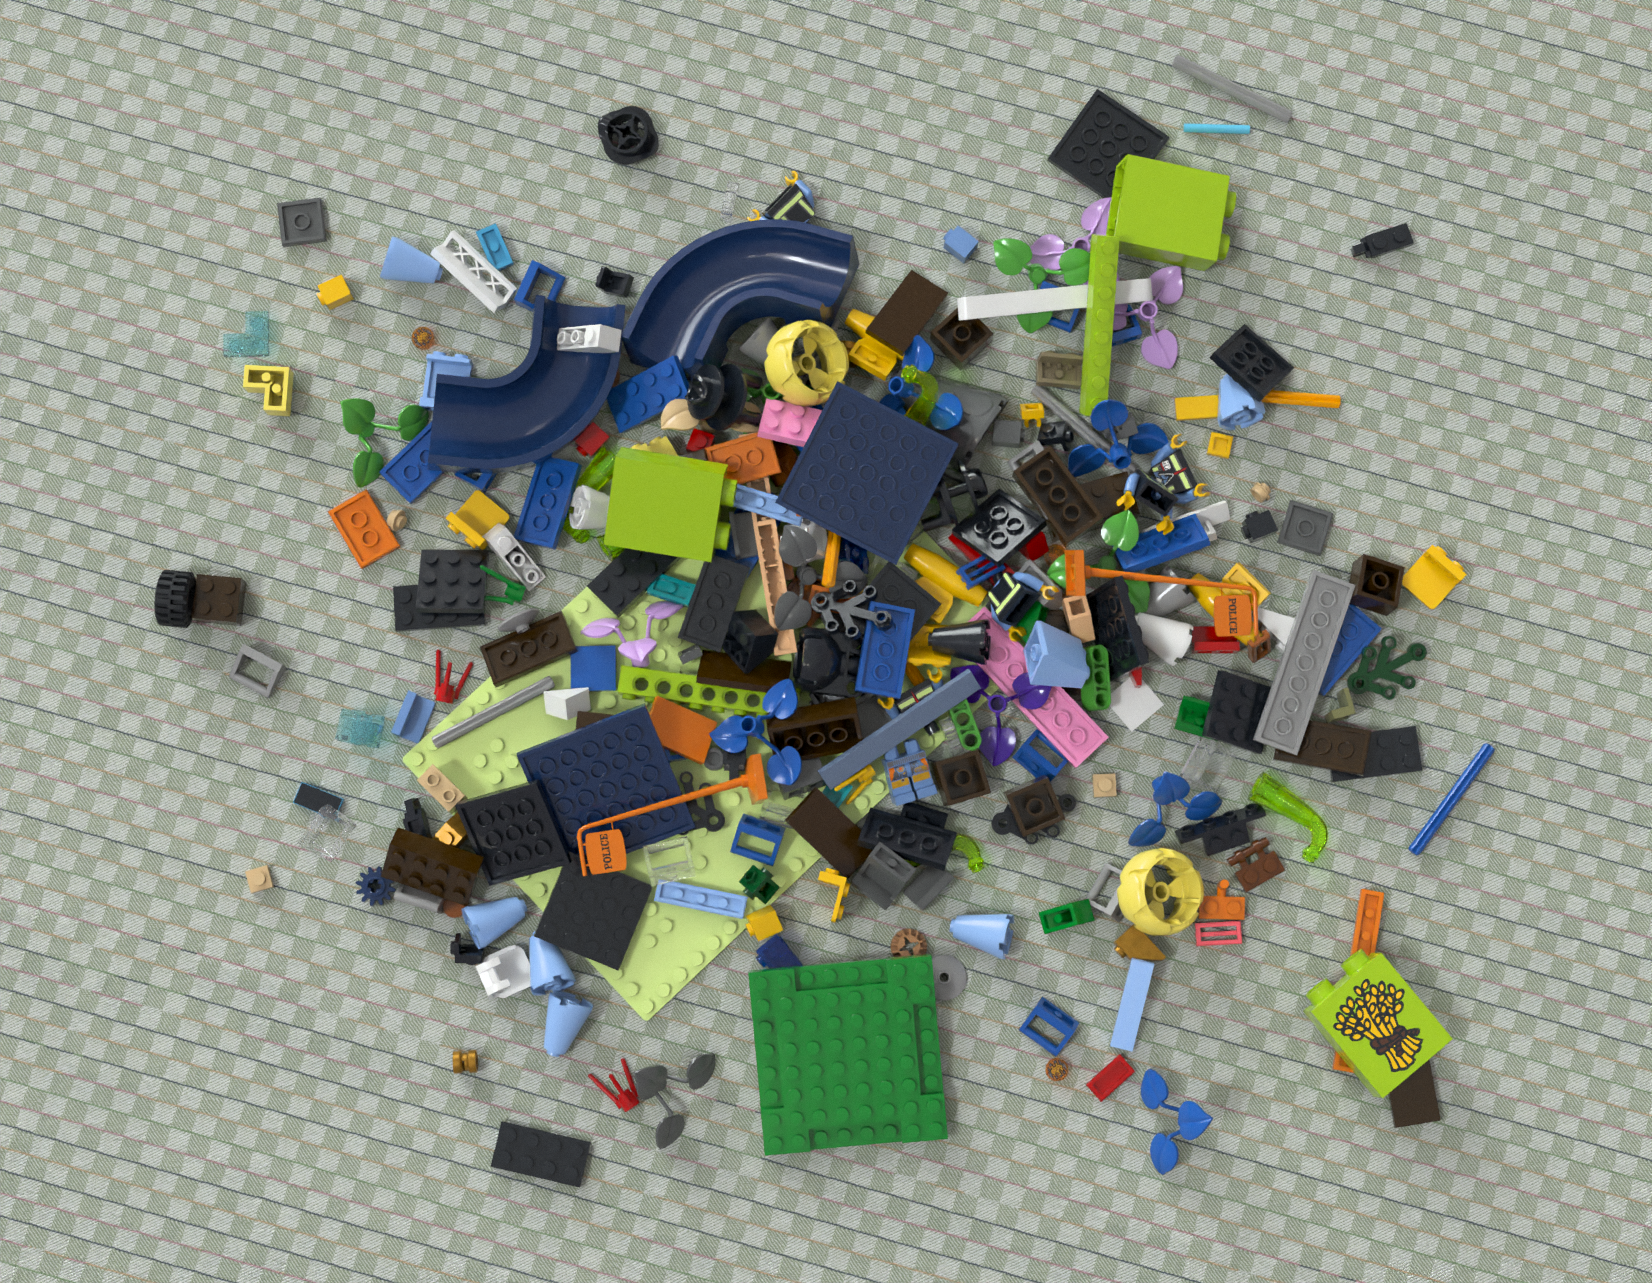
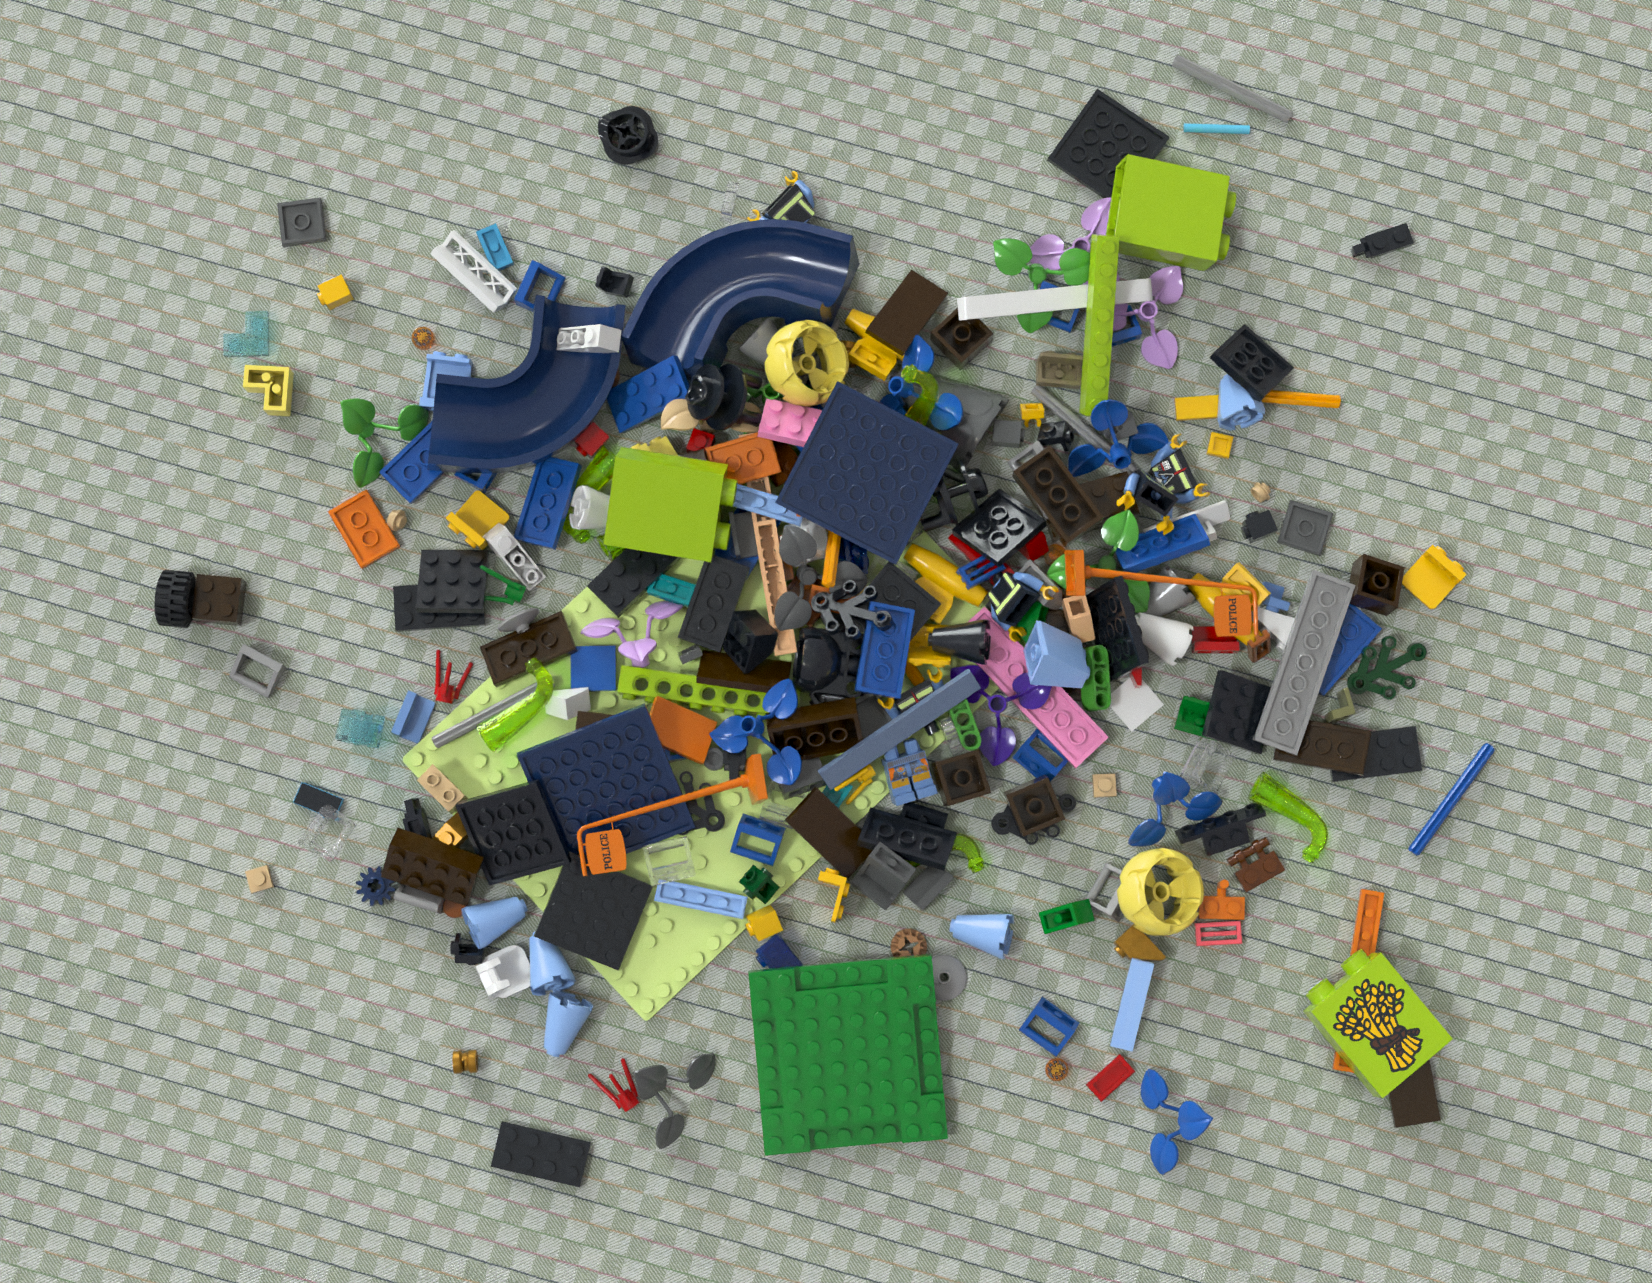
light blue cone [380,236,443,284] -> none
medium blue brick [943,226,979,264] -> none
none -> clear neon green animal [476,657,554,752]
none -> medium blue bracket [1262,582,1290,613]

